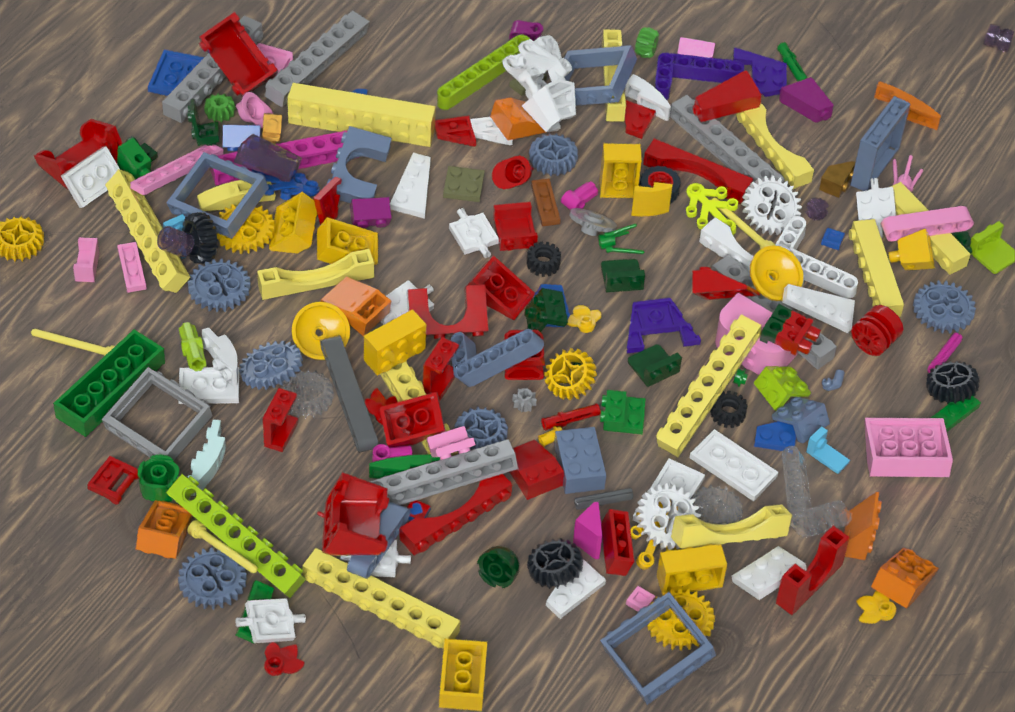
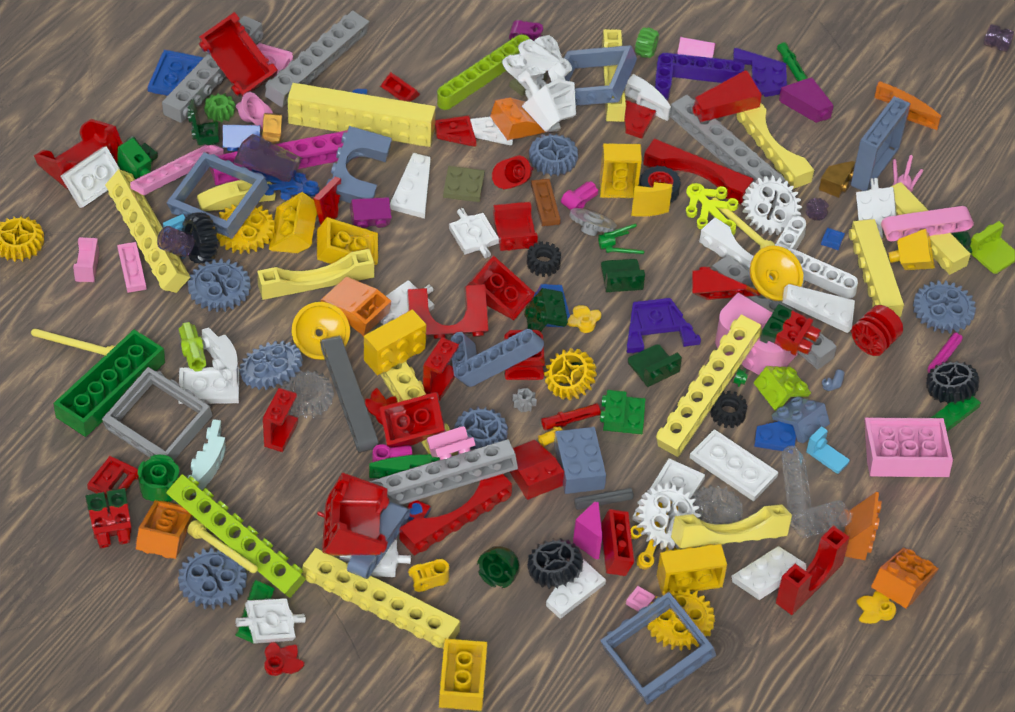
none -> red hips [85,488,132,548]
none -> red slope [380,72,420,102]
none -> yellow piece [408,559,450,592]

